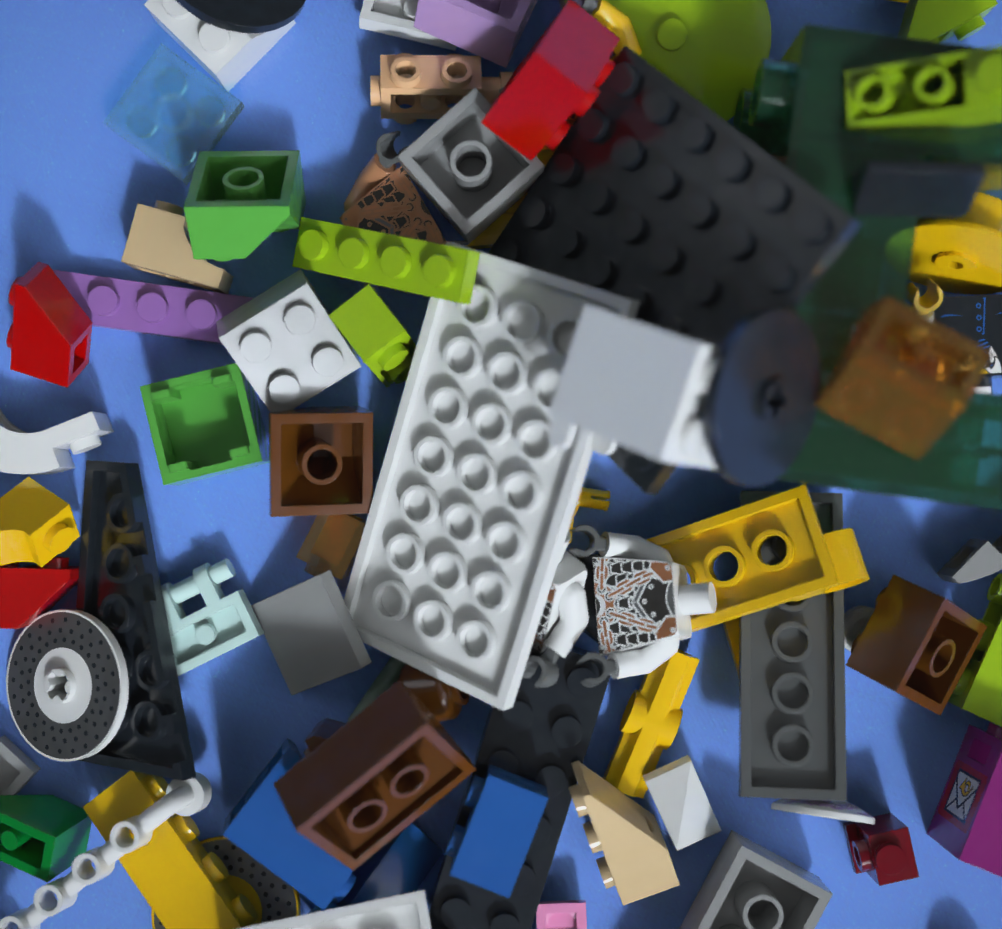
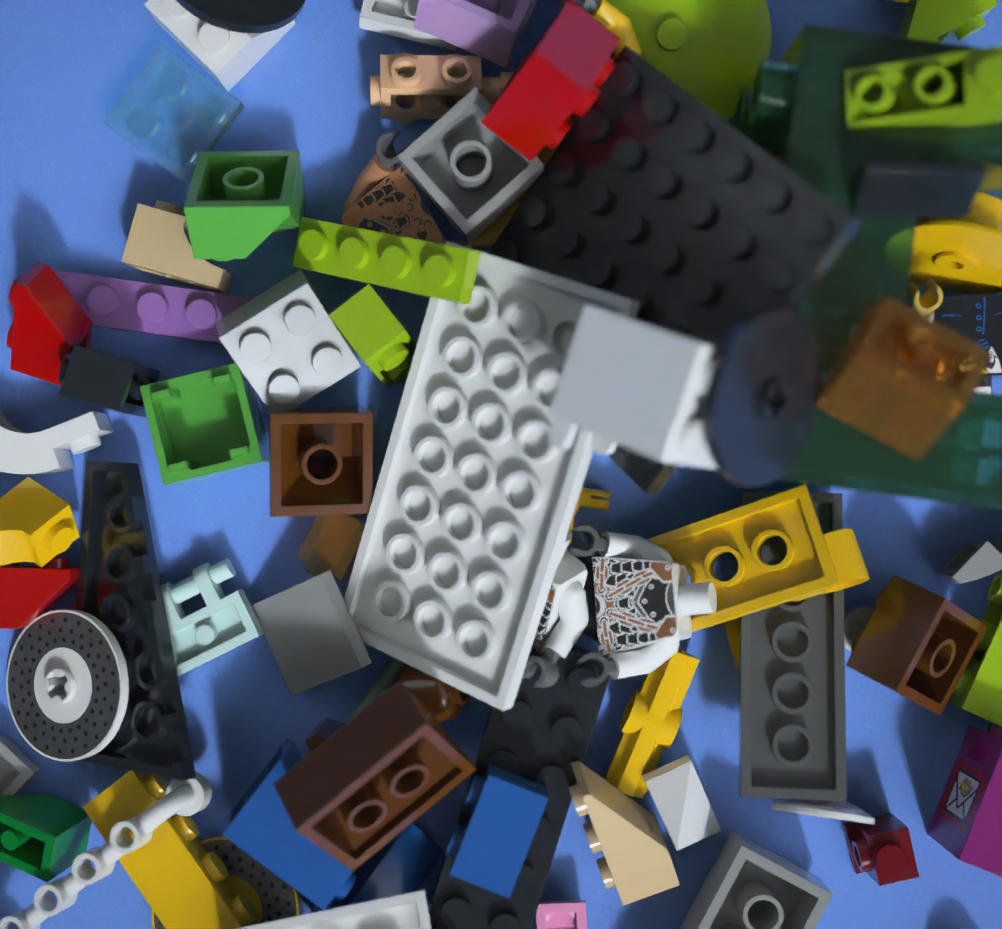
none -> black brick [58,344,160,417]

